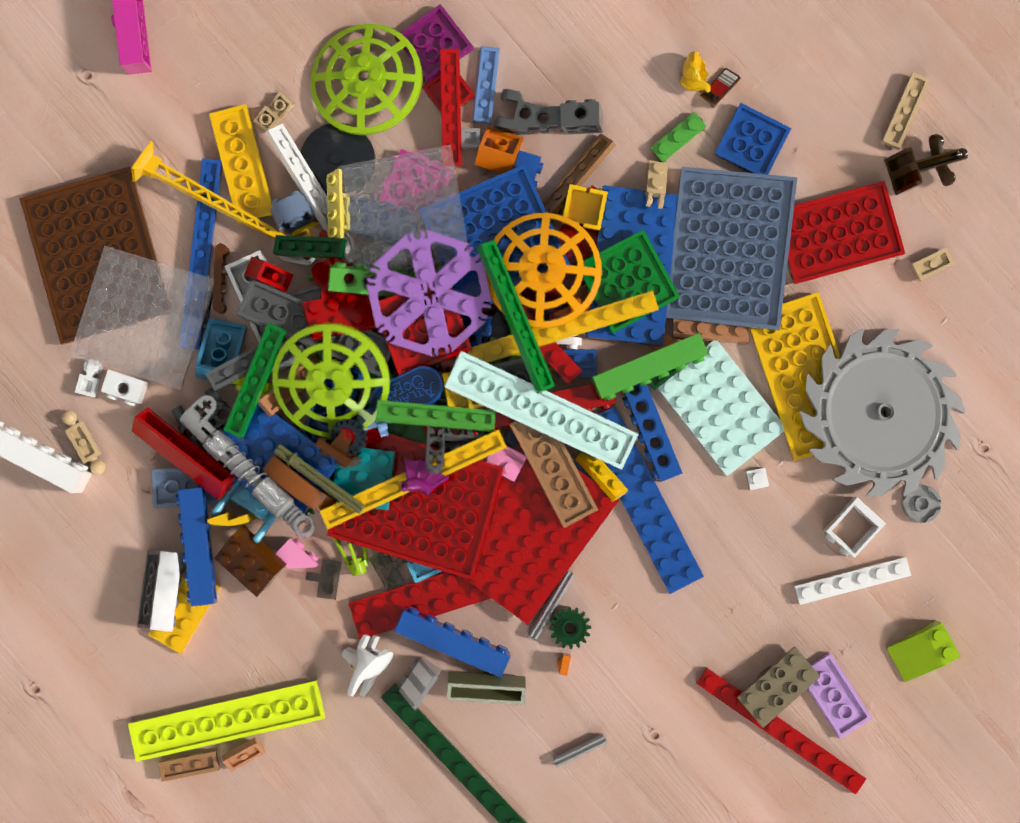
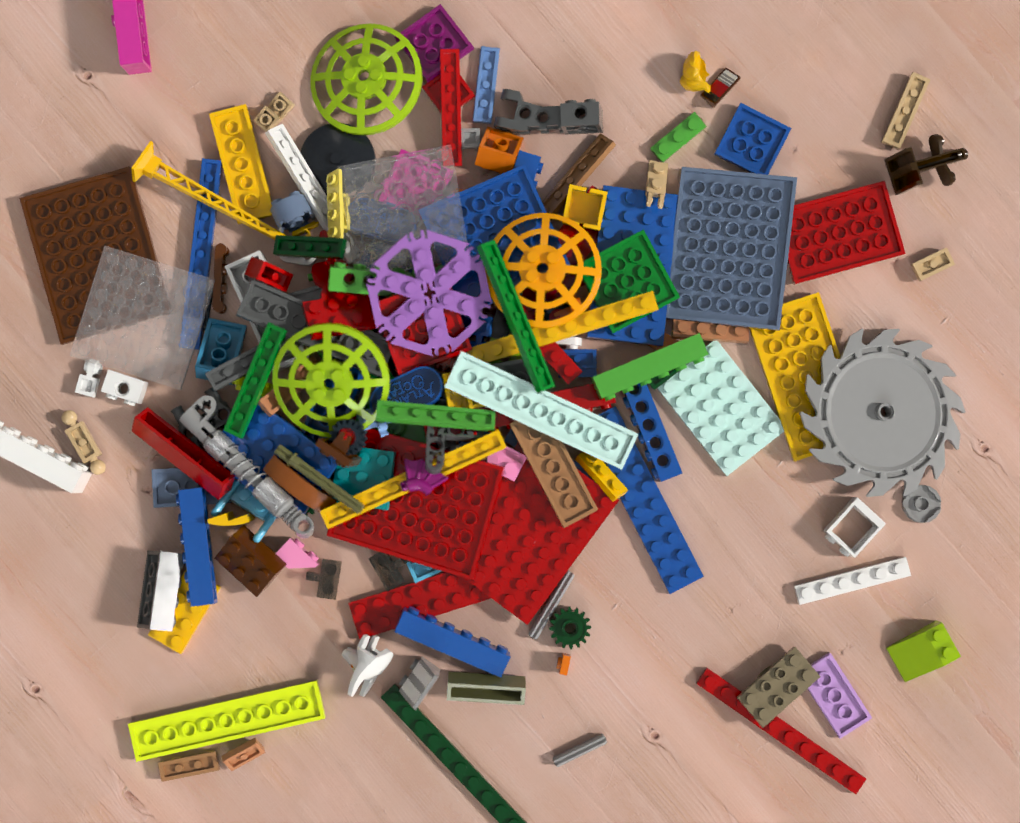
lime plant [332,537,369,576] -> none
white plate [745,468,769,490] -> none

